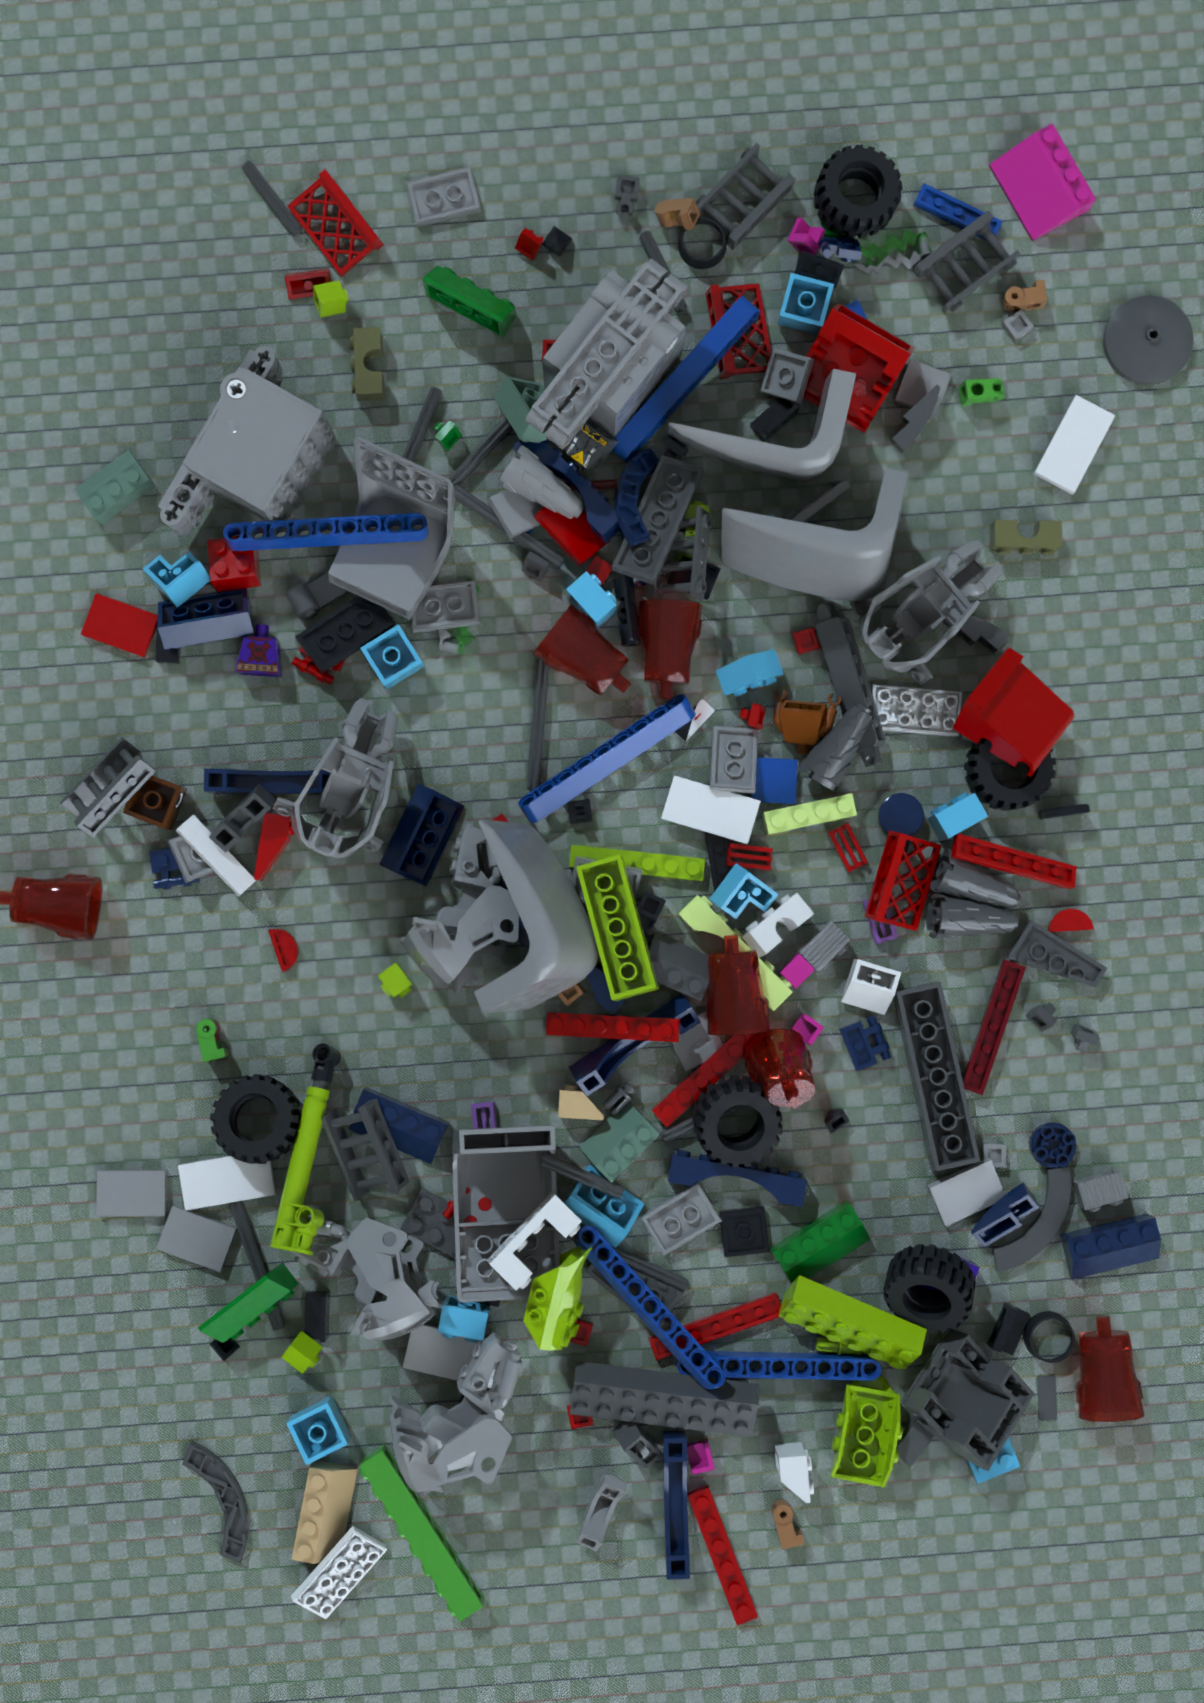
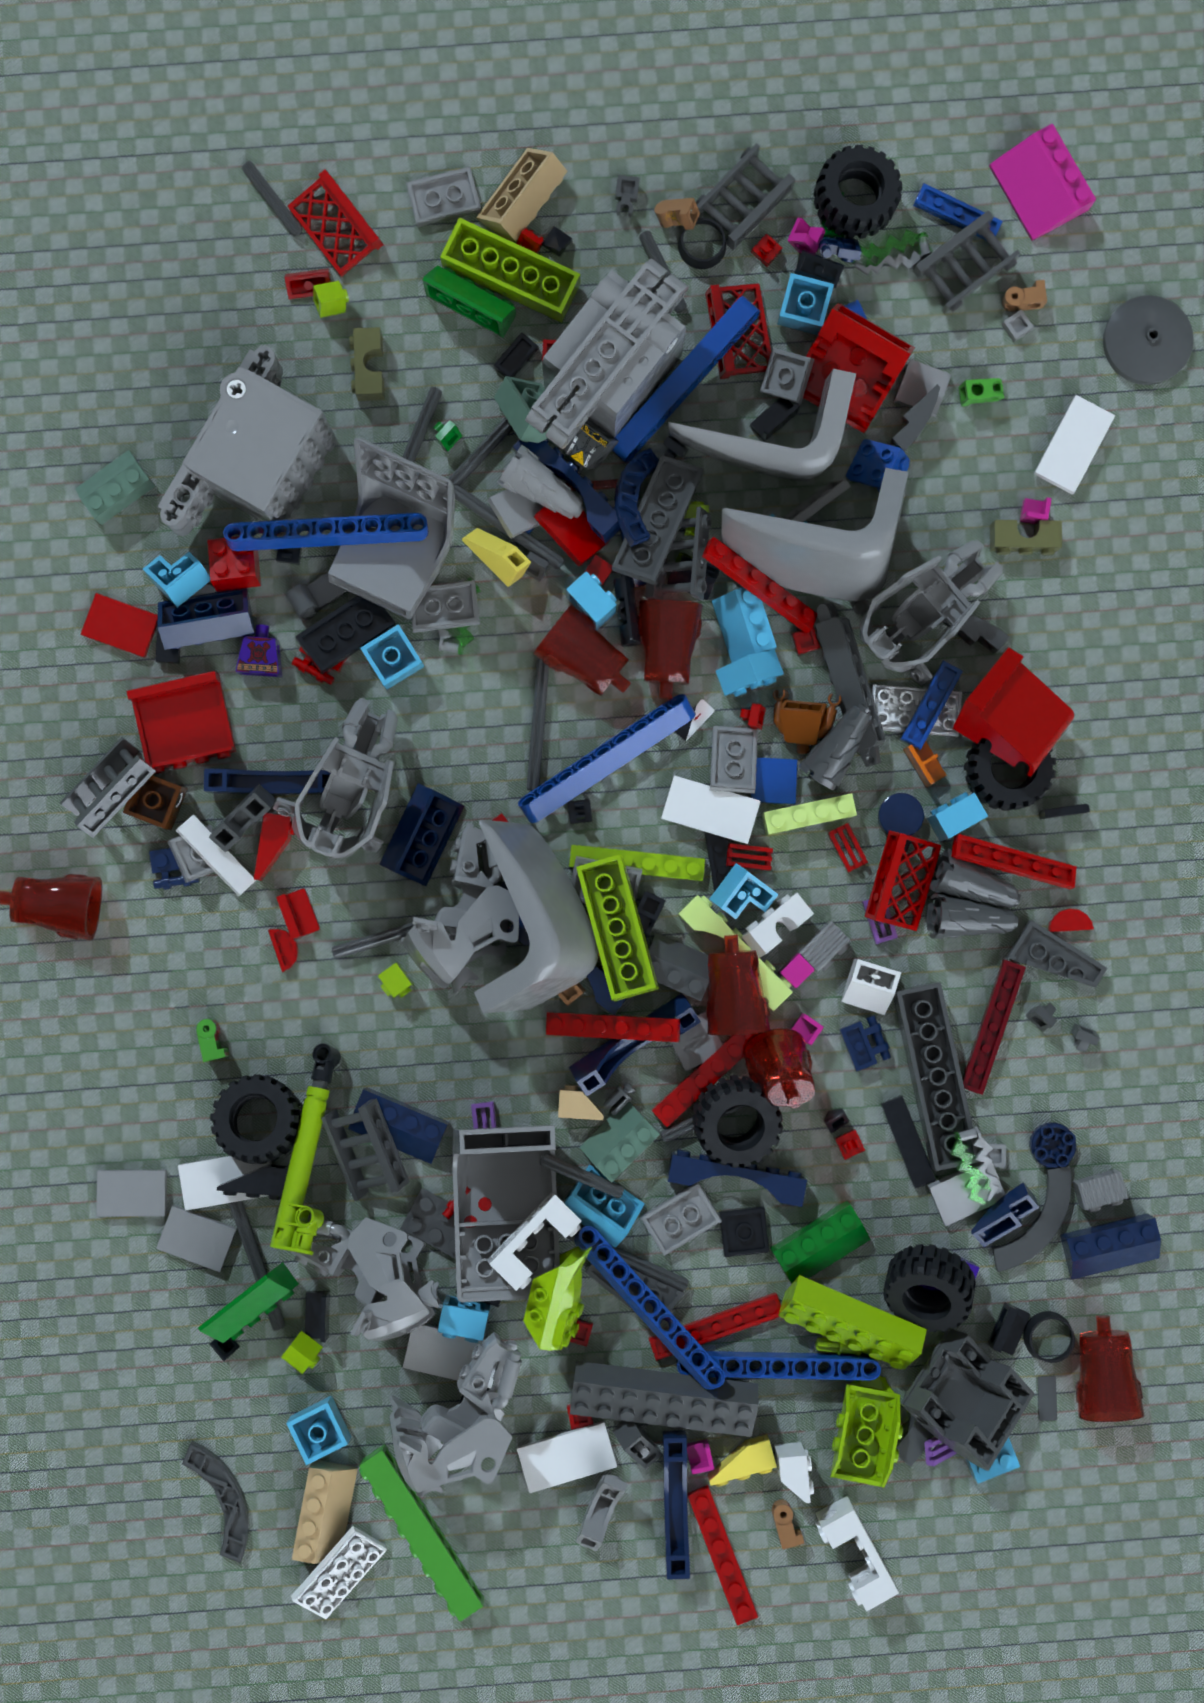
none -> red panel [126,671,237,774]
none -> black slope [217,1164,289,1200]
none -> black tile [276,548,302,565]
none -> red panel [276,888,320,939]
none -> dark grey axle [332,923,414,959]
none -> lime brick [440,217,581,323]
none -> light yellow slope [462,528,531,587]
none -> tan slope [476,148,568,242]
none -> black tile [493,332,539,378]
none -> white tile [517,1421,617,1493]
none -> red plate [702,537,818,634]
none -> light yellow slope [708,1434,777,1487]
none -> medium azure slope [712,587,777,663]
none -> red tile [751,233,783,267]
none -> white plate [815,1496,899,1612]
none -> red tile [834,1129,865,1160]
none -> blue bracket [846,439,910,492]
none -> black tile [880,1095,936,1189]
none -> blue tile [900,660,963,750]
none -> orange panel [903,741,947,787]
none -> medium lavender tile [924,1437,957,1466]
none -> piece [951,1126,999,1205]
none -> dark pink panel [1020,497,1052,524]

